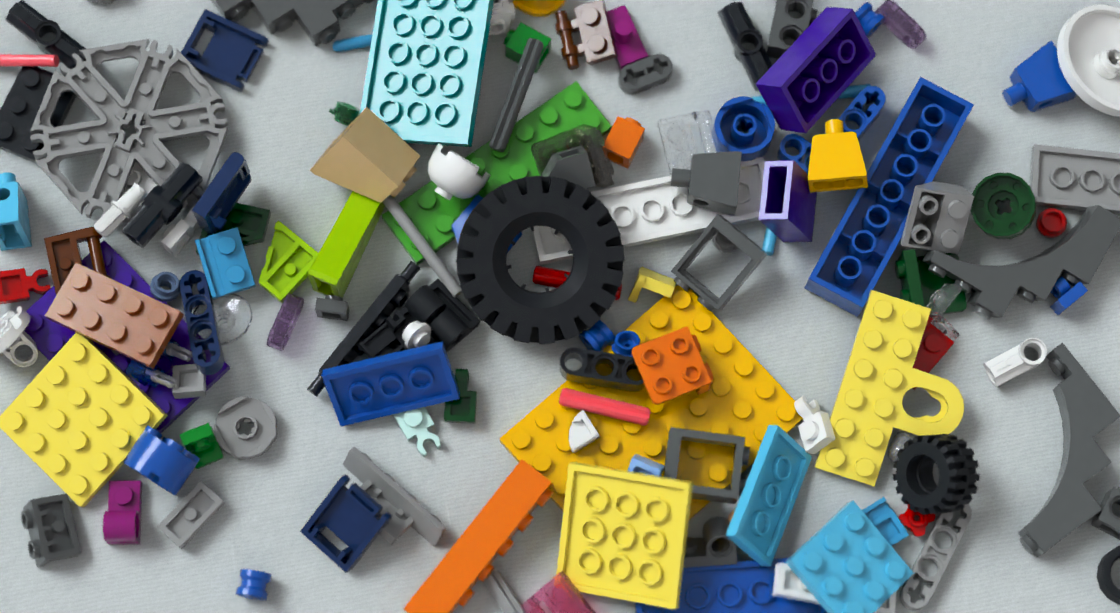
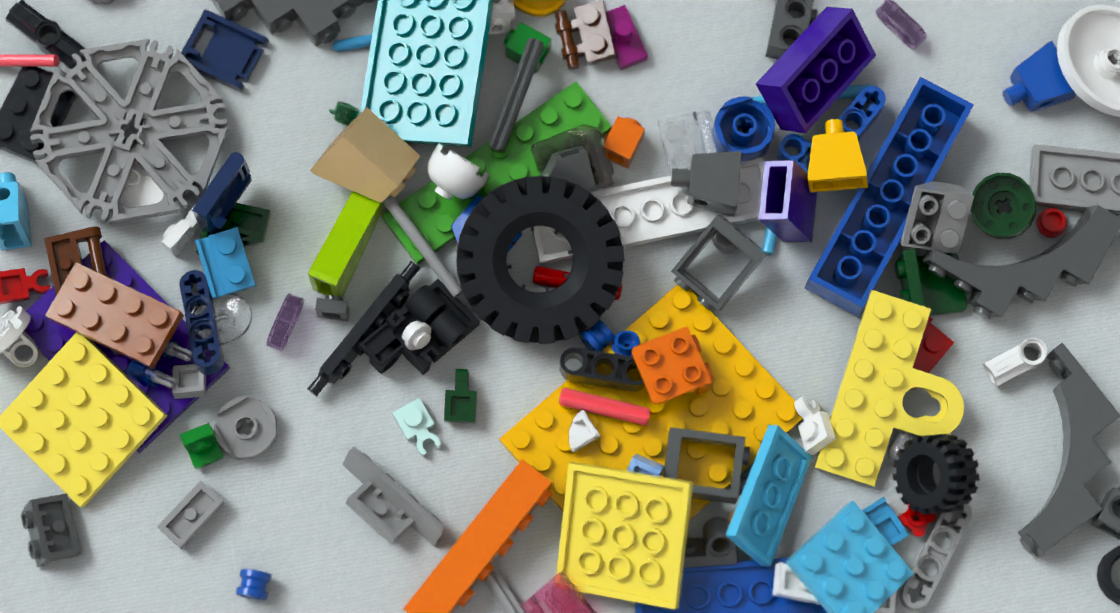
white axle [94,183,148,237] -> none
magenta plate [103,481,142,545] -> none
black piece [122,162,203,248] -> none
blue brick [123,425,200,496] -> none
sand blue plate [150,272,180,302] -> none
lime wing [258,220,318,304] -> none
dark blue container [300,474,392,573] -> none
blue plate [322,341,460,426] -> none
dark grey beam [618,54,673,95] -> none
light yellow tile [628,267,676,303] -> none
black piece [718,1,772,91] -> none
blue wheel [855,2,886,38] -> none
clear bracket [926,283,963,339] -> none
blue tile [1050,277,1088,315] -> none

